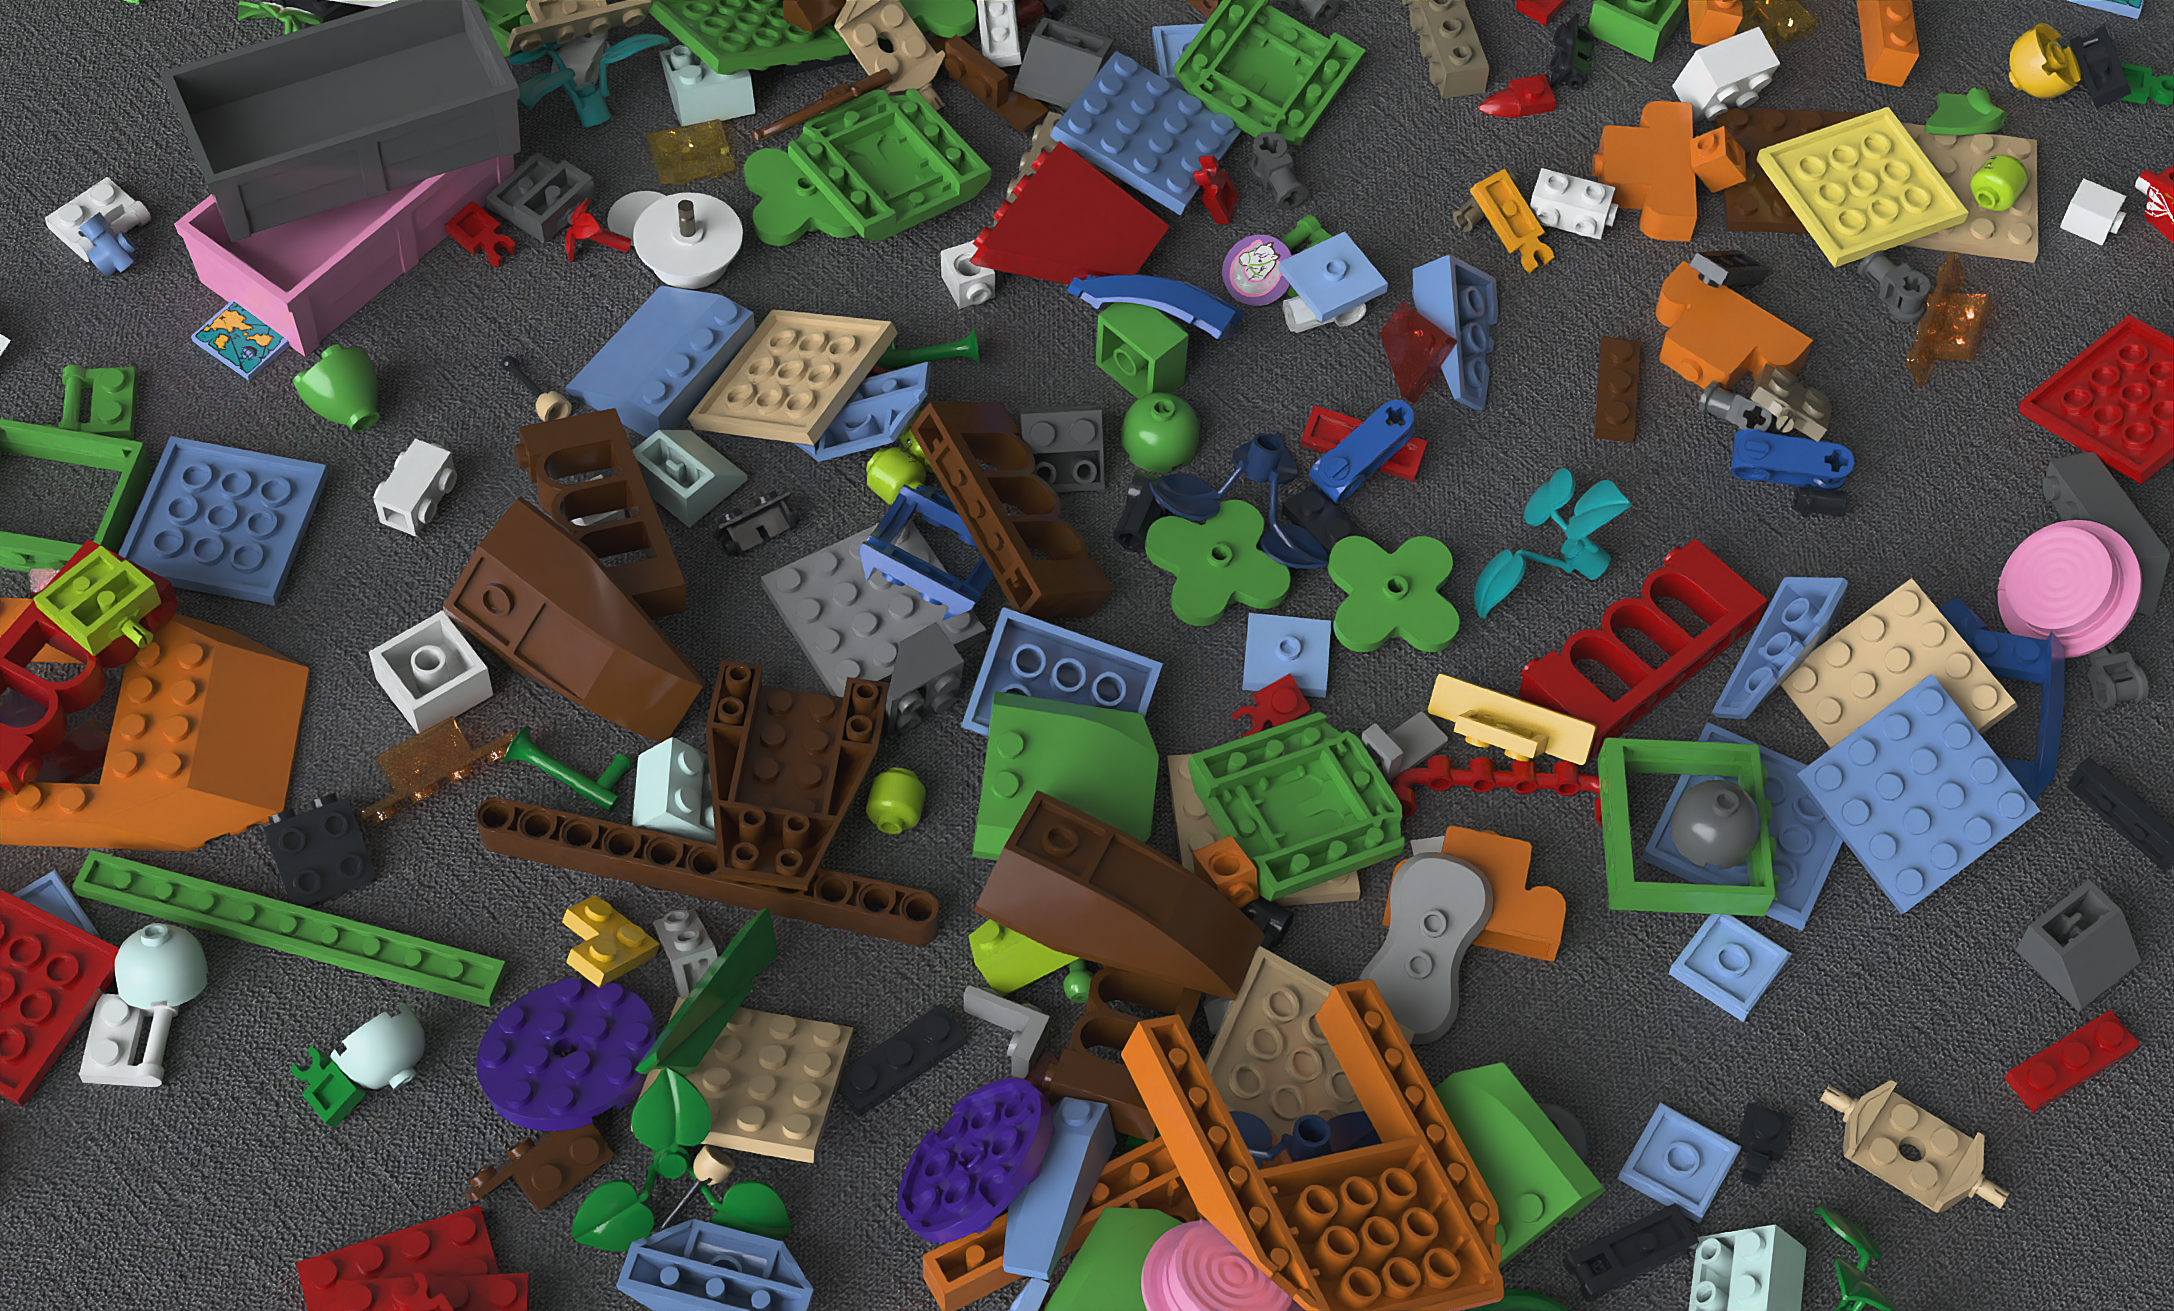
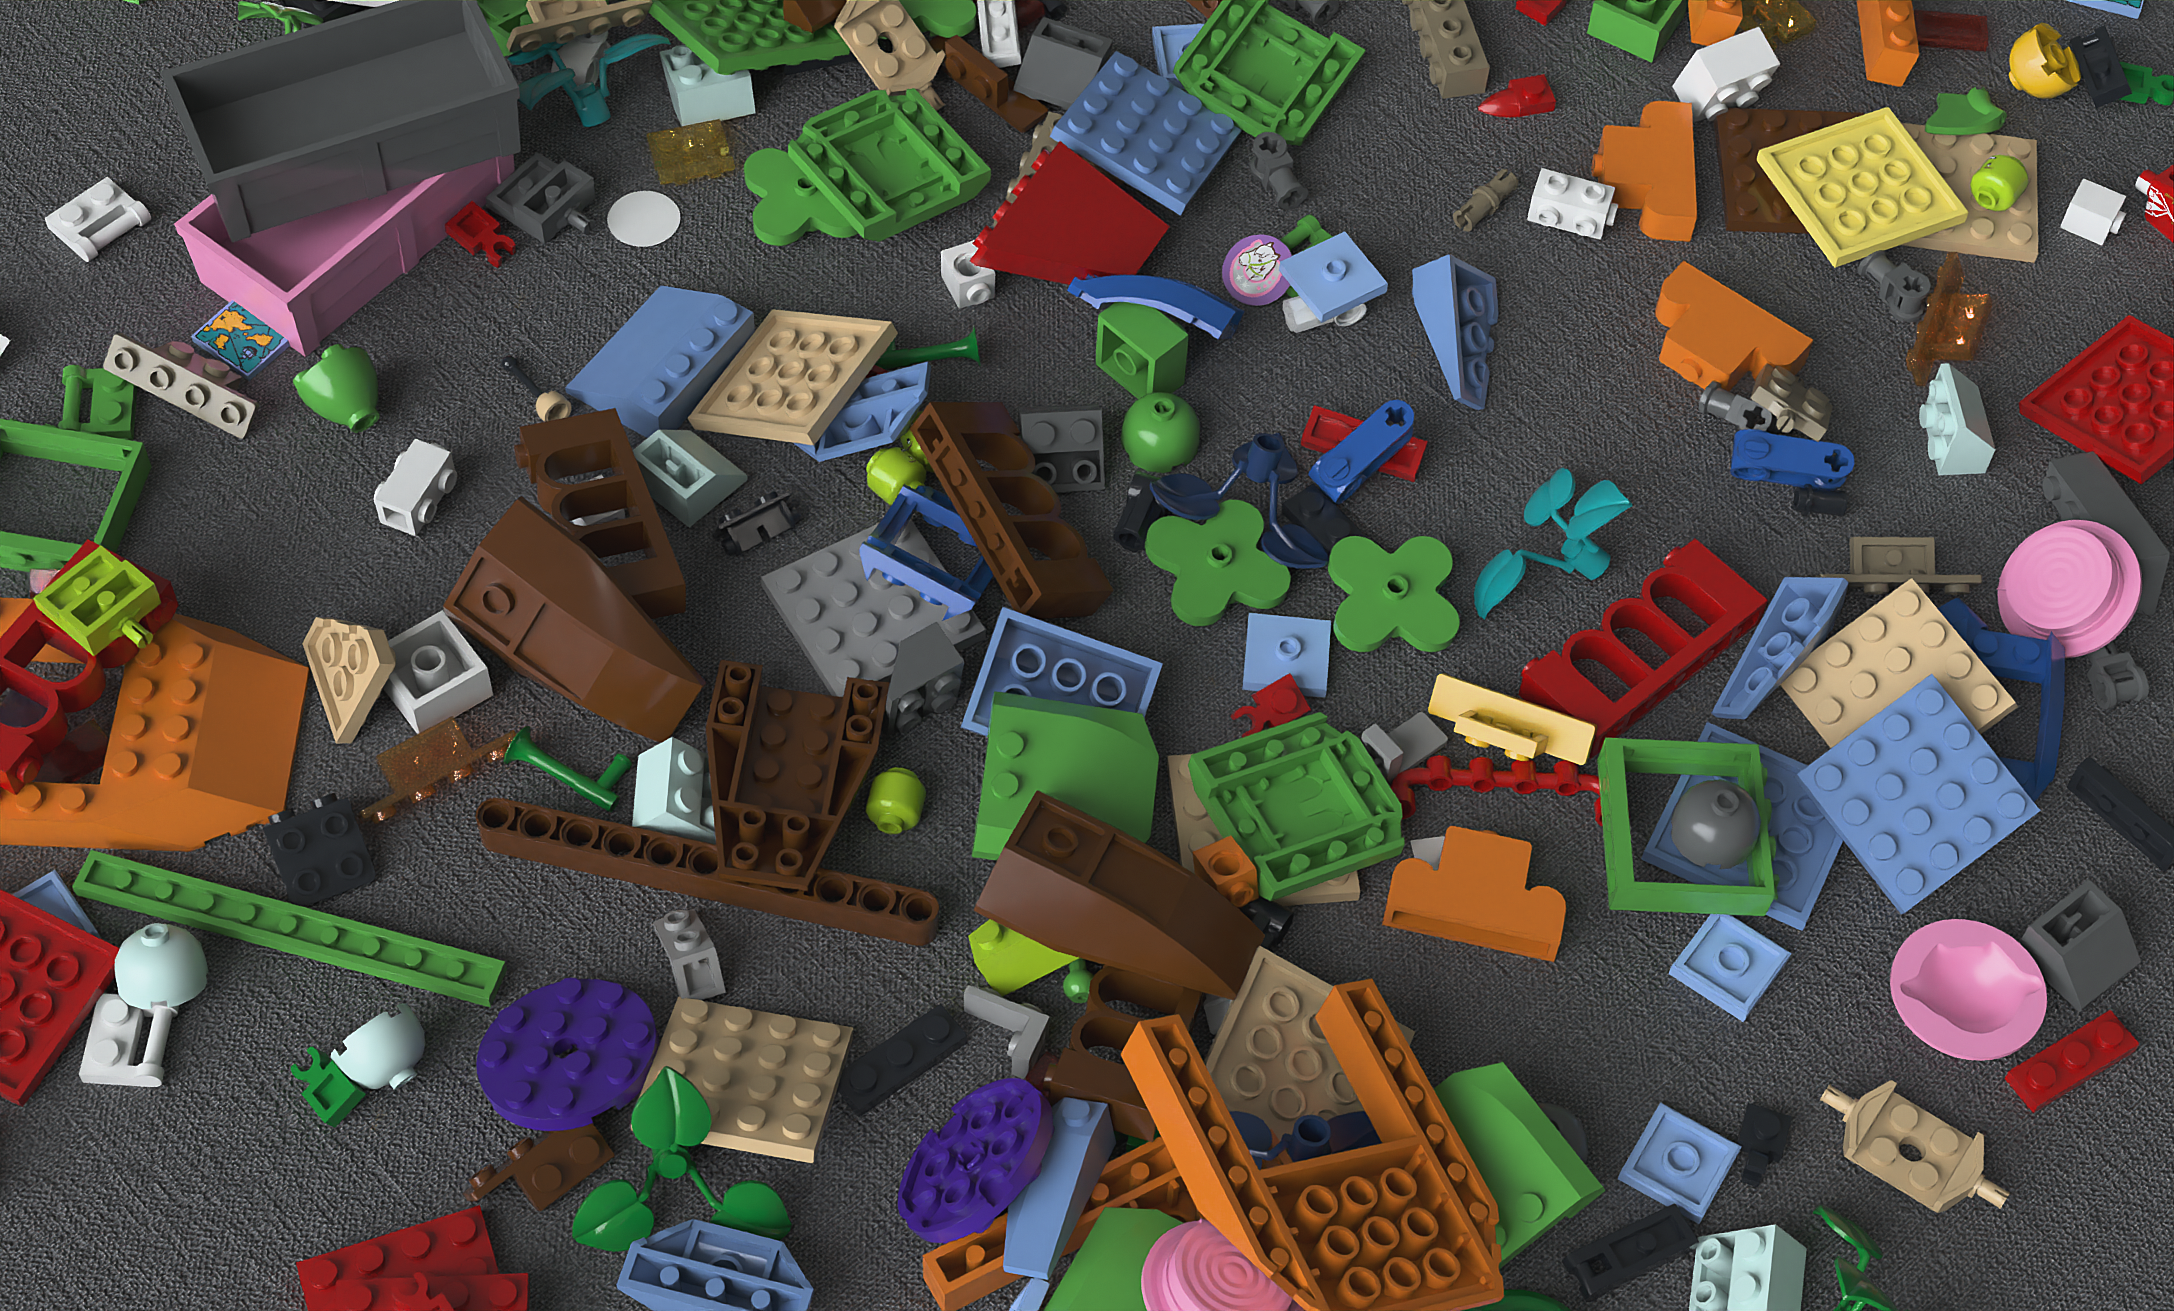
medium blue plate [79,212,137,277] -> none
medium blue plate [118,436,329,606] -> none
yellow plate [562,895,660,988] -> none
red plant [565,197,631,262] -> none
white piece [633,193,743,289] -> none
green wedge [635,906,778,1076] -> none
tan hinge [649,1144,735,1237] -> none
reddish brown bar [751,68,893,142] -> none
red plate [1193,155,1239,224] -> none
light grey plate [1358,852,1493,1045] -> none
clear red wing [1379,301,1458,404] -> none
light orange plate [1470,169,1554,273] -> none
black hinge [1549,13,1593,89] -> none
reddish brown plate [1593,336,1641,443] -> none
black plate [1689,250,1770,288] -> none
orange brick [1690,126,1747,193] -> none
none -> bracket [103,333,259,439]
none -> tan plate [302,617,396,744]
none -> dark tan bracket [1815,537,1982,595]
none -> bright pink piece [1890,919,2047,1061]
none -> clear red plate [1913,9,1989,52]
none -> light aqua slope [1919,363,1995,475]

